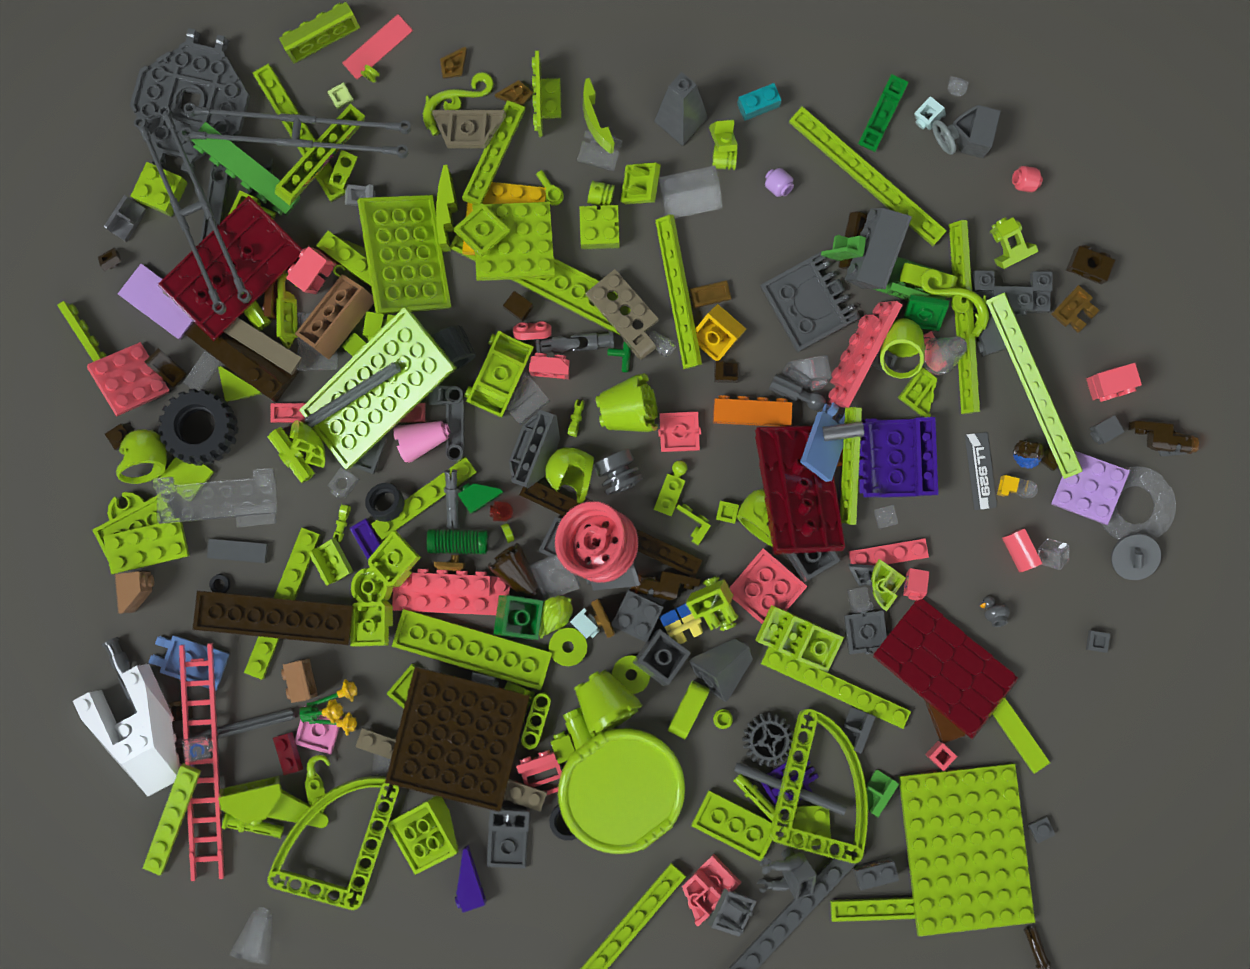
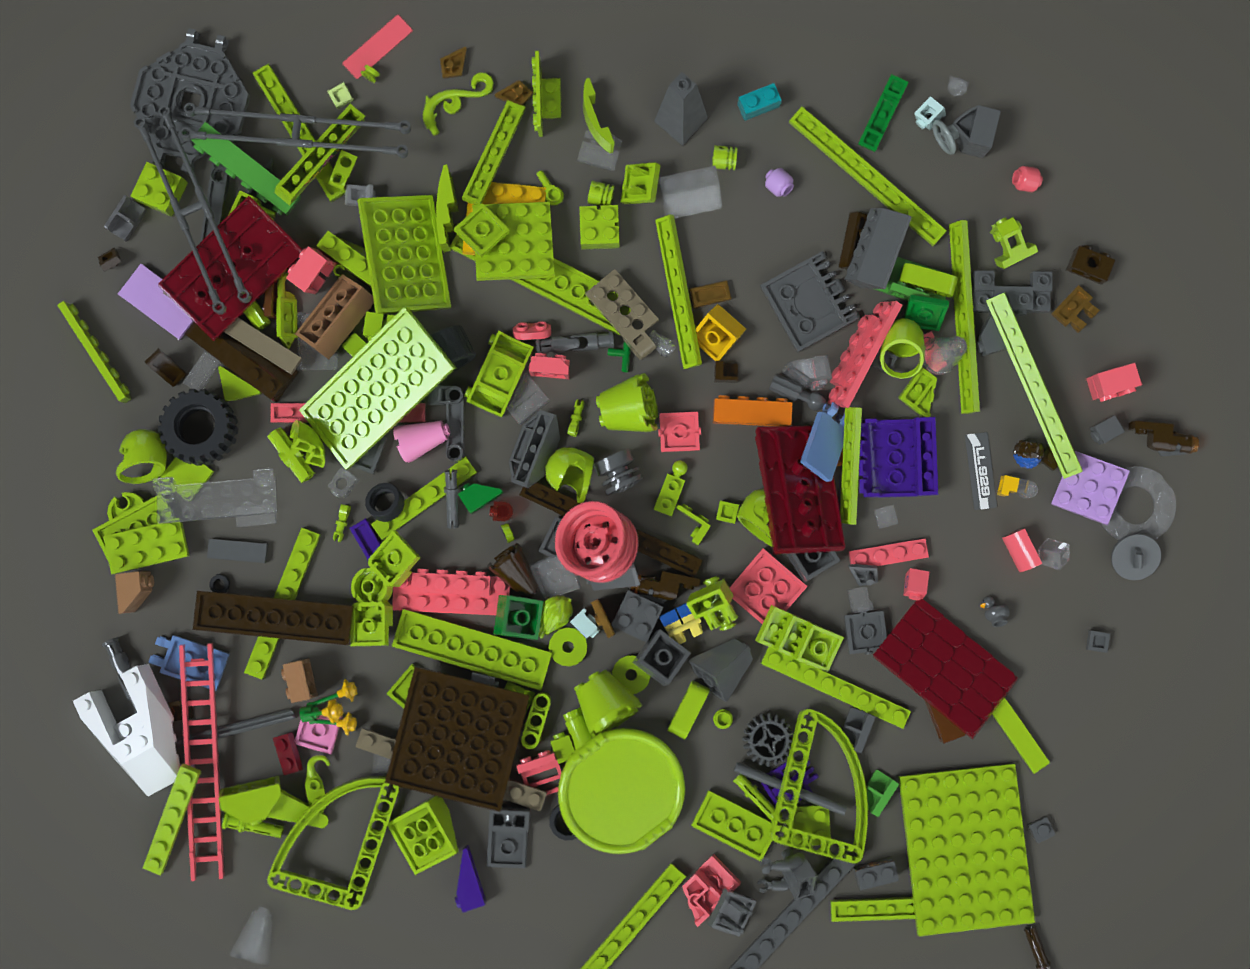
coral plate [87,342,170,417] -> none
dark brown plate [105,423,129,450] -> none
clear brick [182,735,213,763] -> none
lime slope [279,2,360,64] -> none
dark grey axle [305,362,401,427] -> none
lime bracket [309,538,354,585] -> none
green piece [427,529,488,555] -> none
dark tan wing [432,110,506,148] -> none
pearl gold piece [434,555,465,571] -> none
dark brown panel [503,291,534,322] -> none
lime slope [709,120,738,152] -> none
bright green panel [821,235,866,261] -> none
flat silver piece [823,422,864,441] -> none
lime brick [871,559,906,612] -> none
lime plant [920,269,989,337] -> none
coral brick [925,741,957,771] -> none

